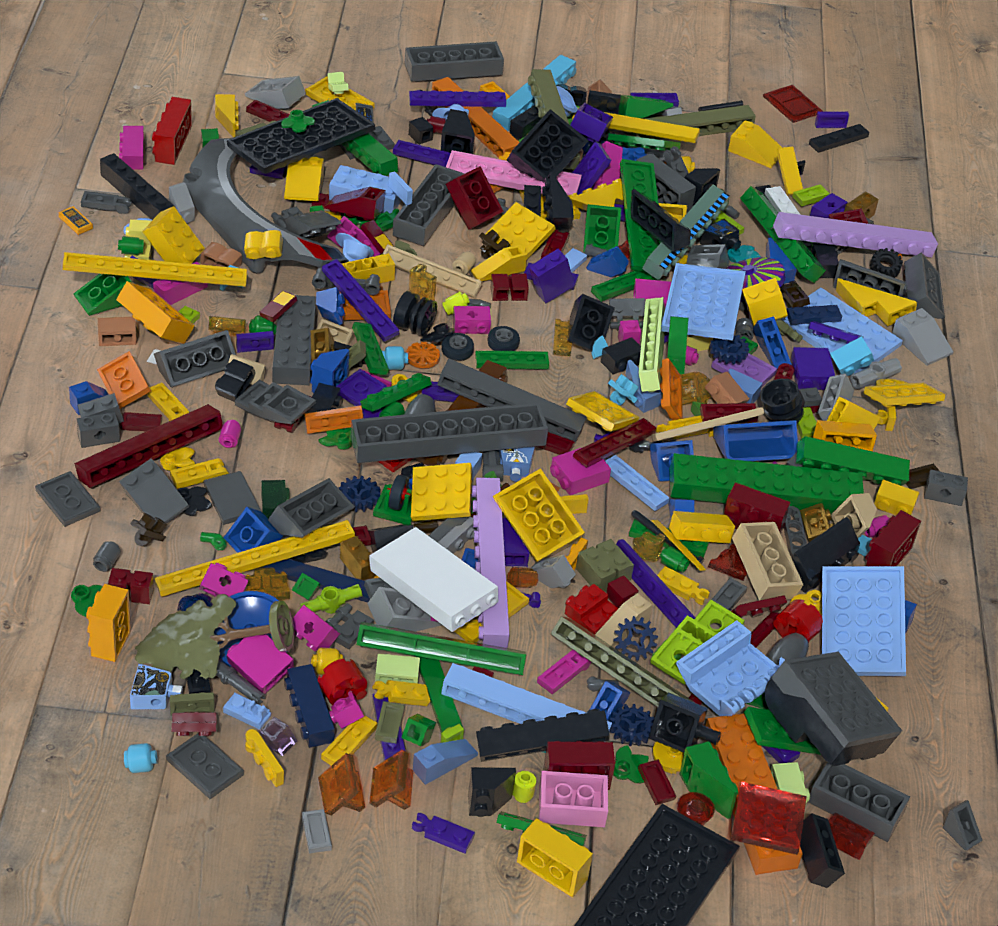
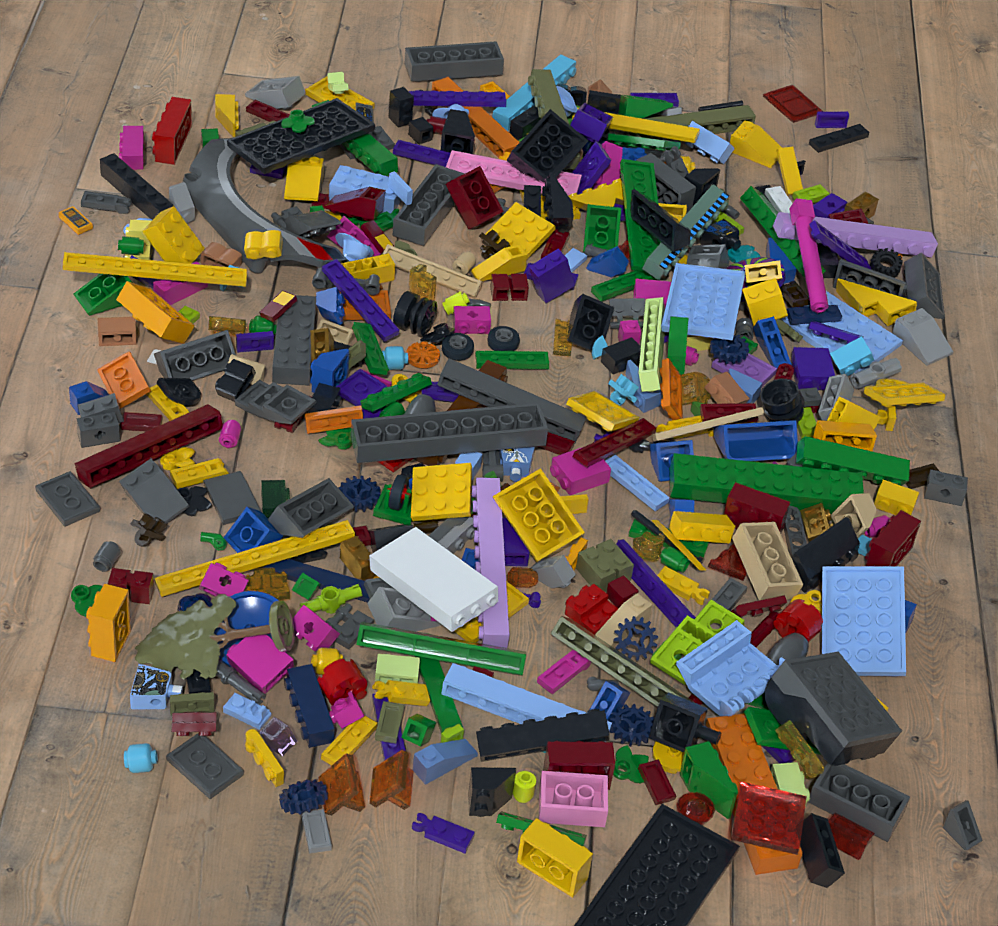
none -> black tile [156,378,201,405]
none -> dark blue gear [279,779,328,815]
none -> black brick [388,87,414,128]
none -> light blue brick [685,121,735,164]
none -> yellow brick [745,261,782,284]
none -> clear yellow plate [775,720,824,780]
none -> dark pink brick [789,198,829,313]
none -> dark purple plate [809,220,872,270]

